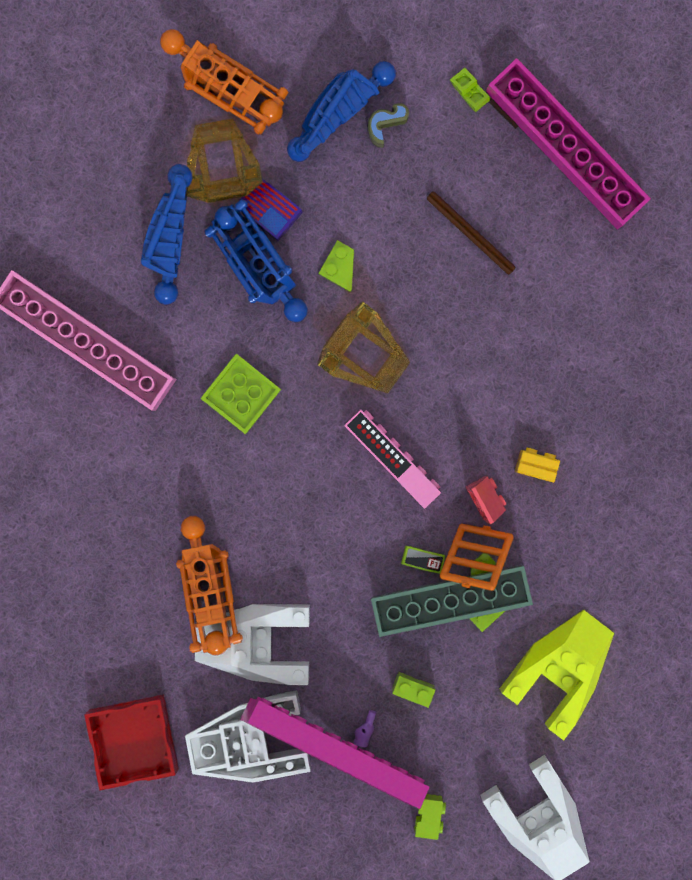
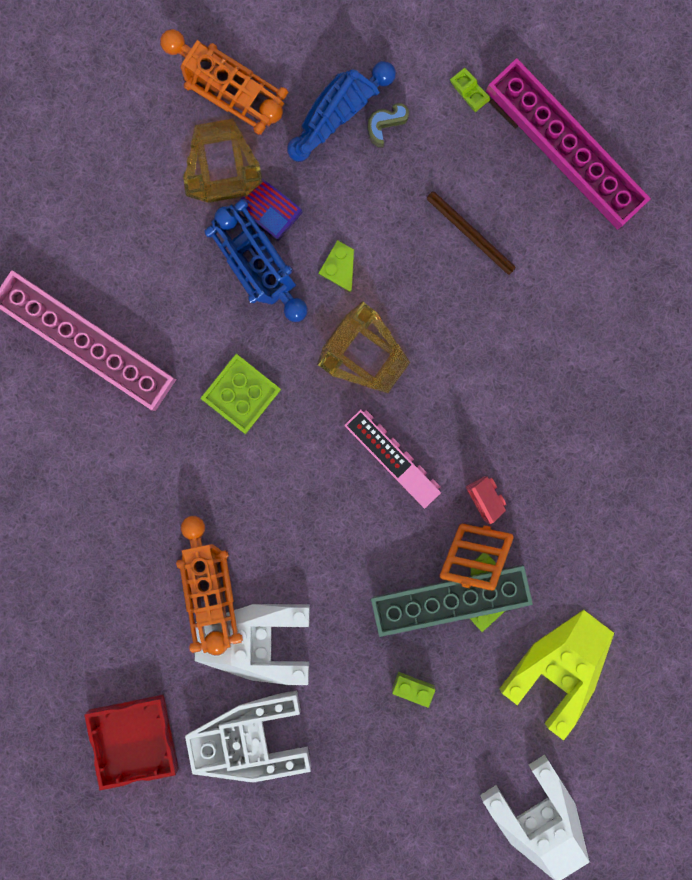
blue piece [141,164,193,305] -> none
dark pink brick [240,697,429,809] -> none
medium lavender piece [354,710,376,747] -> none
slope [401,545,445,574] -> none
lime brick [414,794,446,840] -> none
yellow brick [515,447,560,483] -> none

